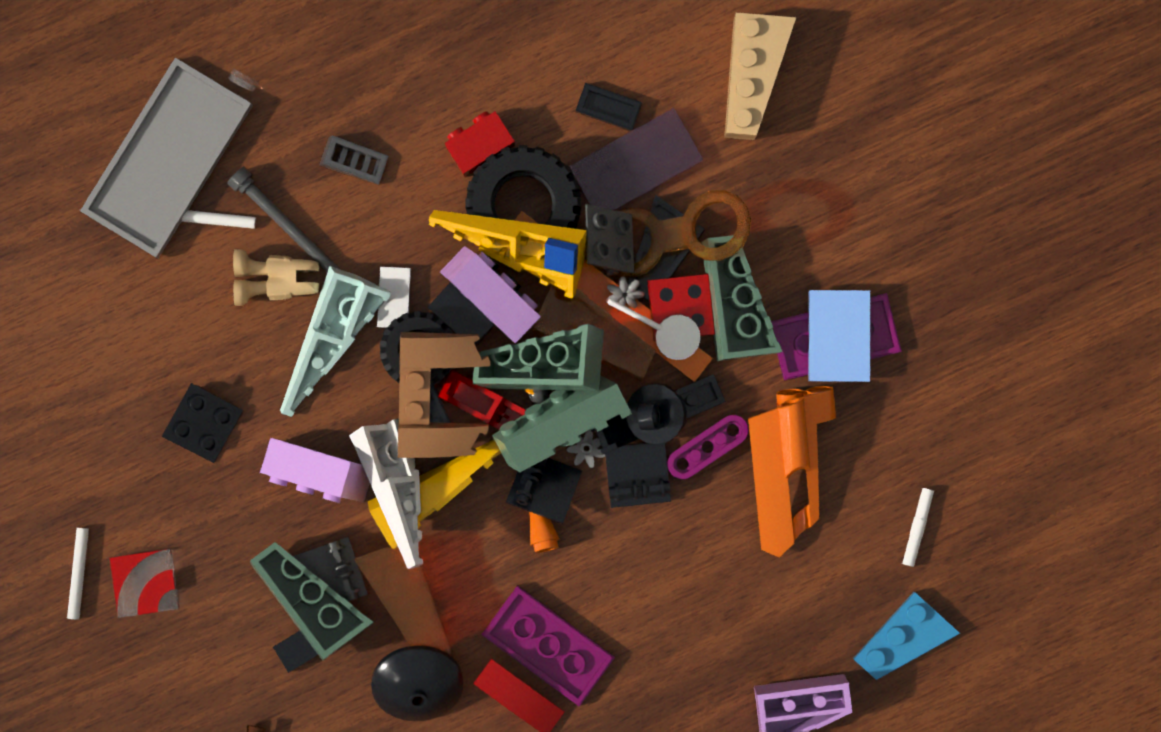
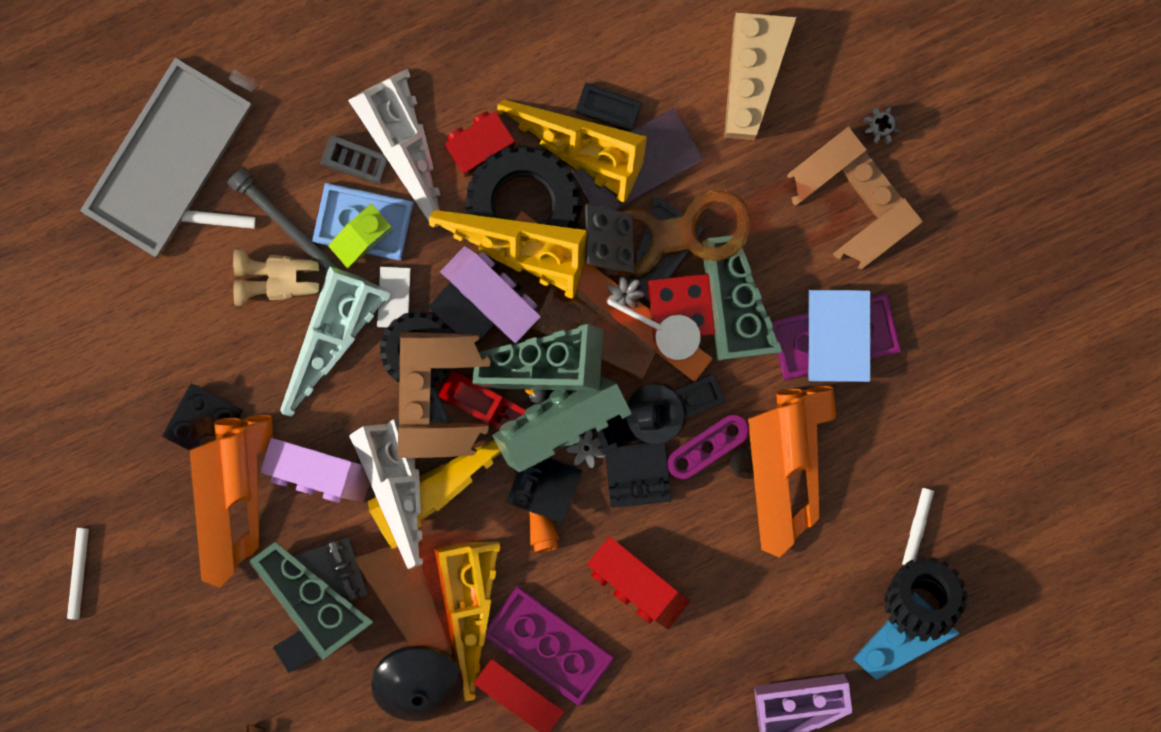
tile [109,549,180,618] -> none
blue tile [544,238,578,275] -> none
none -> orange panel [189,414,274,588]
none -> light blue tile [312,183,414,261]
none -> lime slope [328,203,394,269]
none -> white wedge [348,69,440,228]
none -> yellow wedge [434,542,500,702]
none -> yellow wedge [497,99,647,202]
none -> red wedge [586,536,691,629]
none -> clear smoke tile [730,448,754,479]
none -> medium nougat wedge [787,126,923,270]
none -> dark grey gear [863,107,901,144]
none -> black tyre [884,557,968,642]

